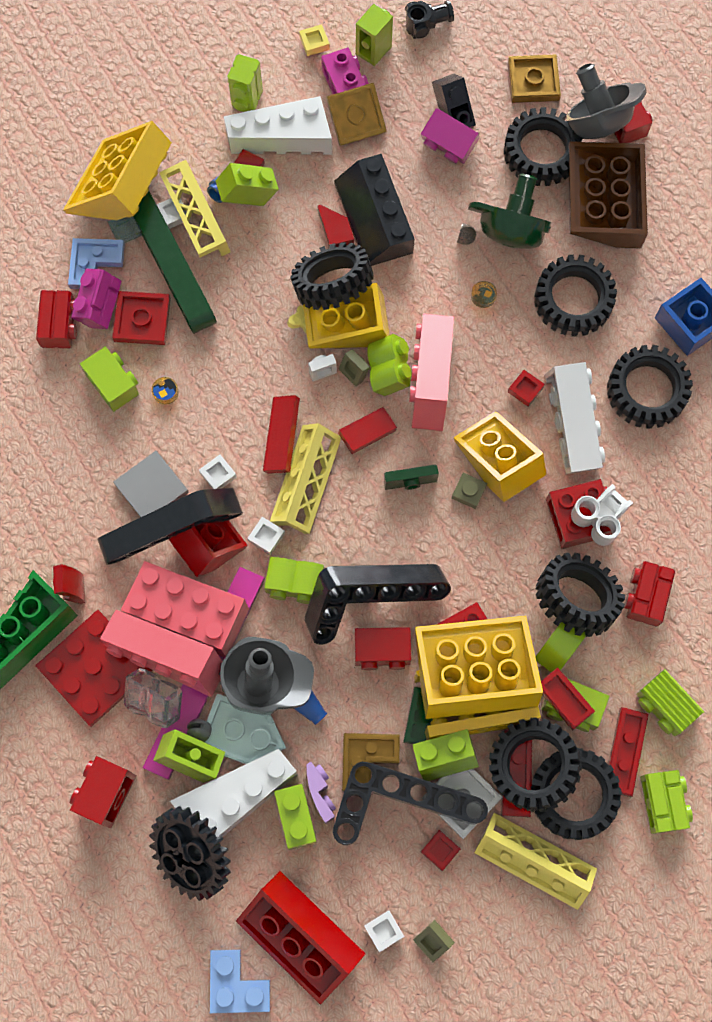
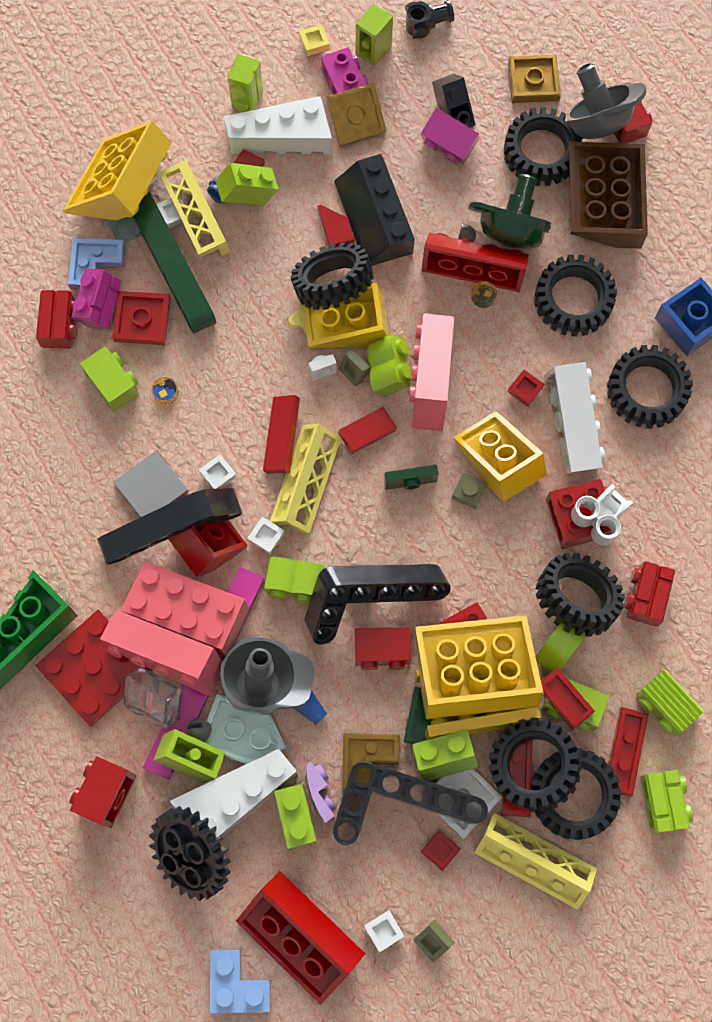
red slope [53,564,85,604] -> none
none -> red slope [421,233,529,293]

